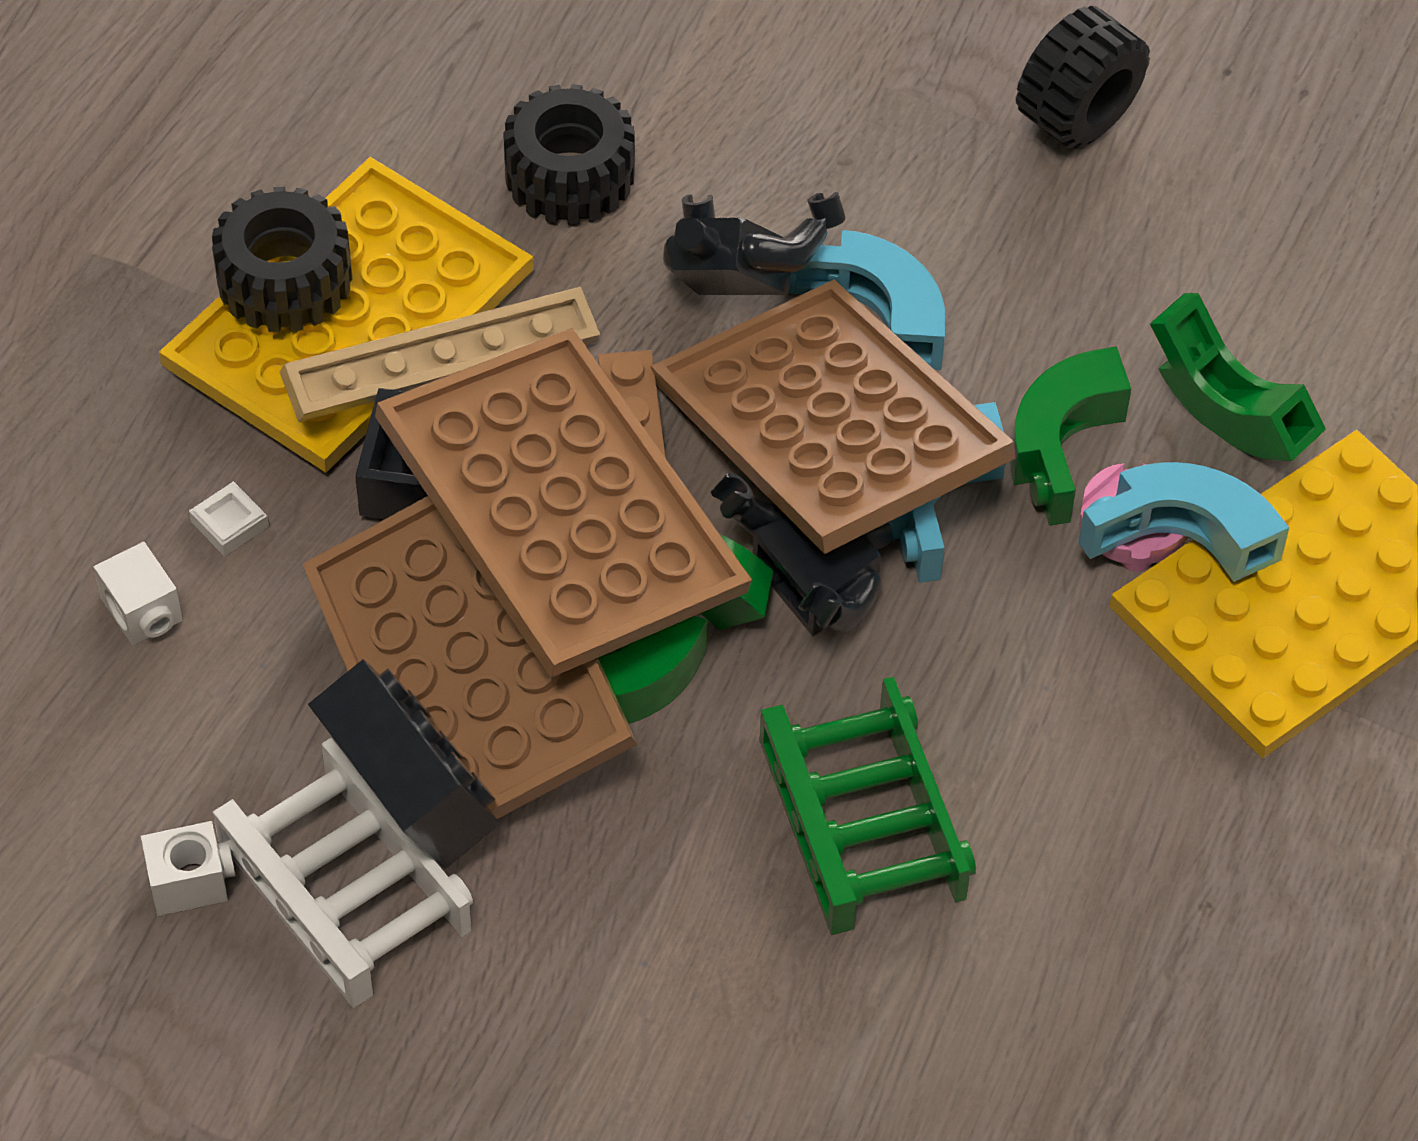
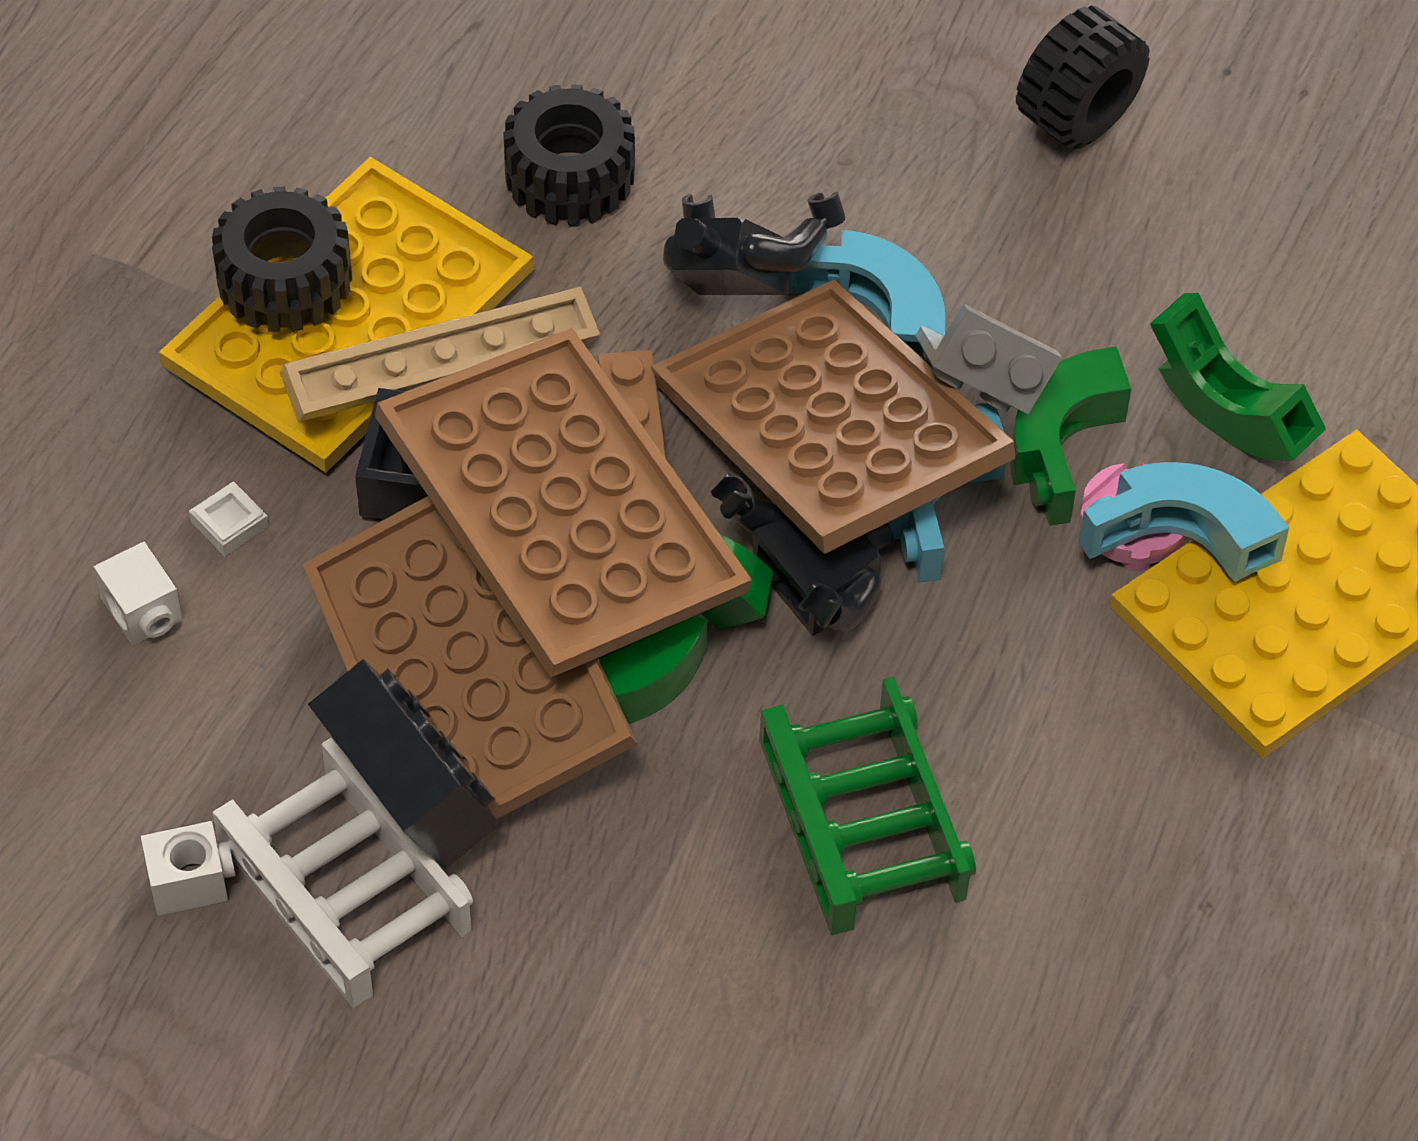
none -> light grey bracket [915,303,1062,414]

